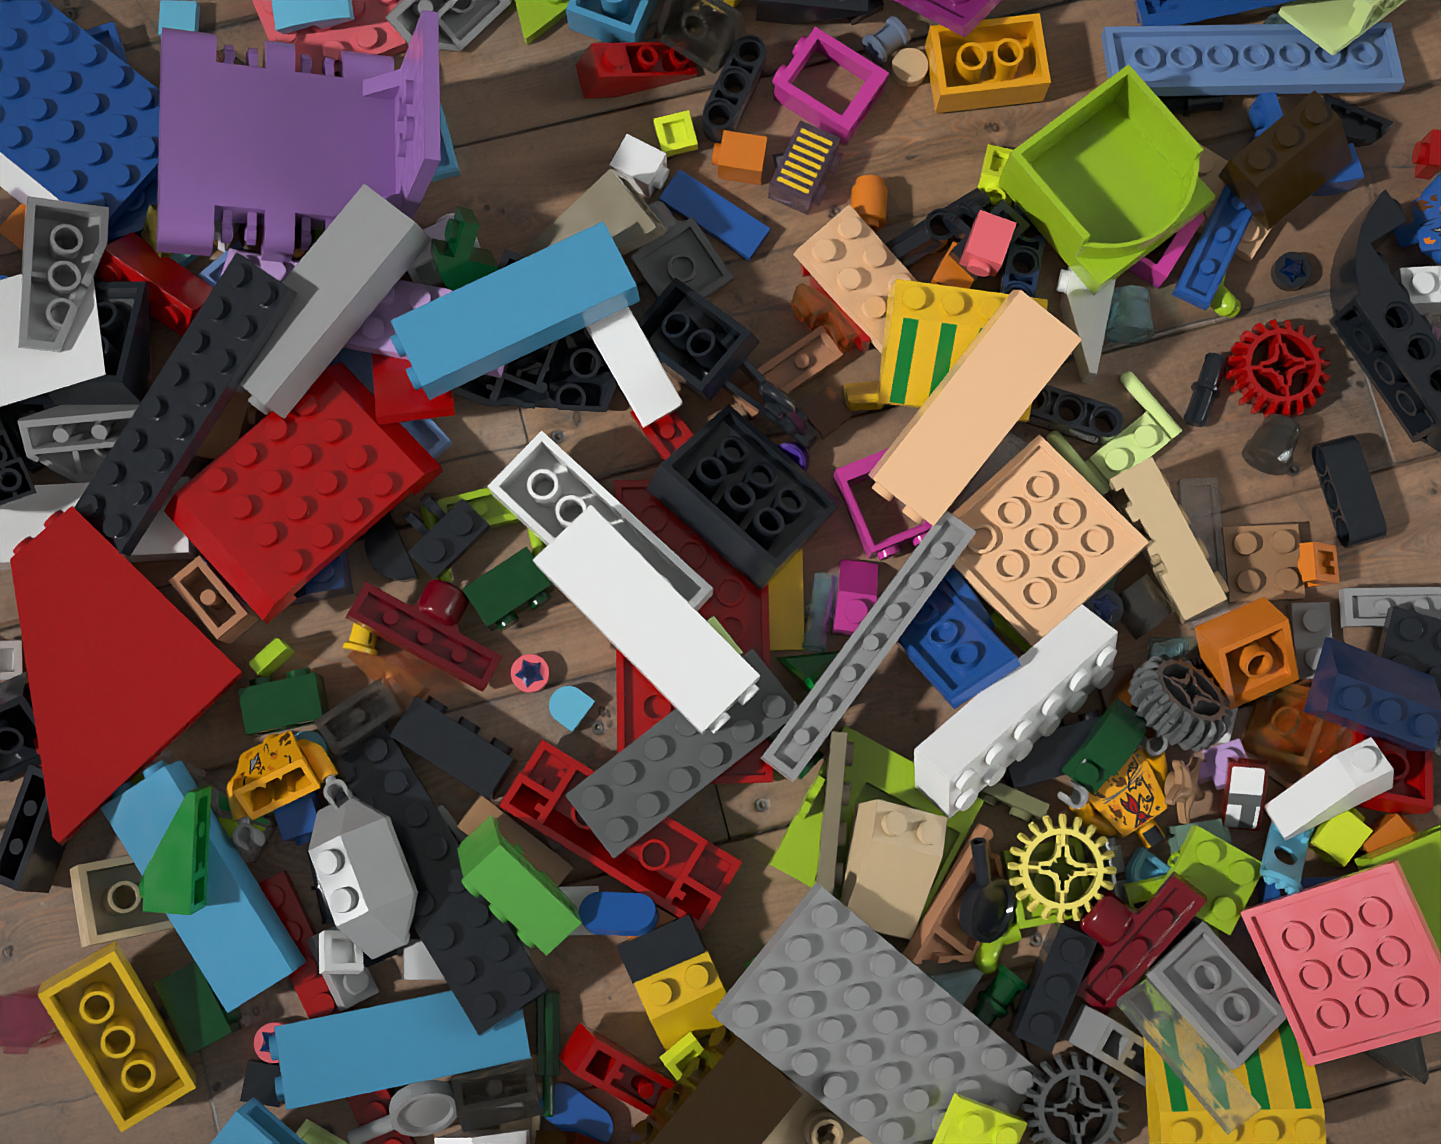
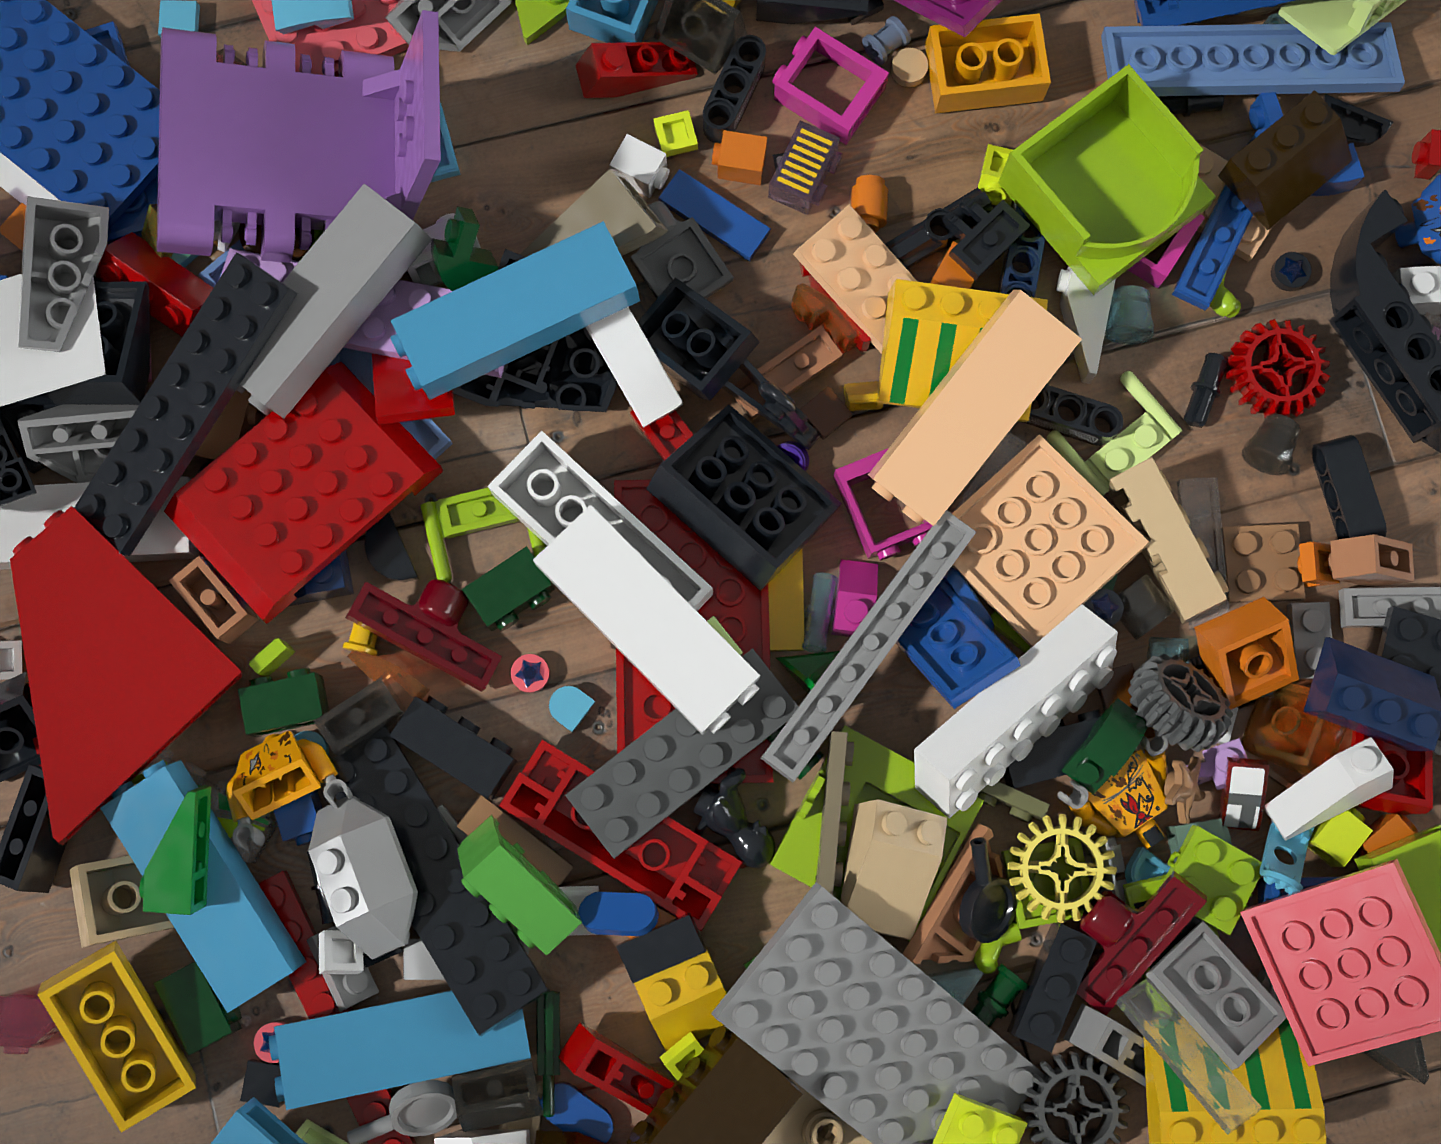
black hinge [402,493,491,579] -> none
coral brick [959,210,1017,277] -> none
none -> black animal [693,767,775,869]
none -> nougat brick [1328,534,1415,587]

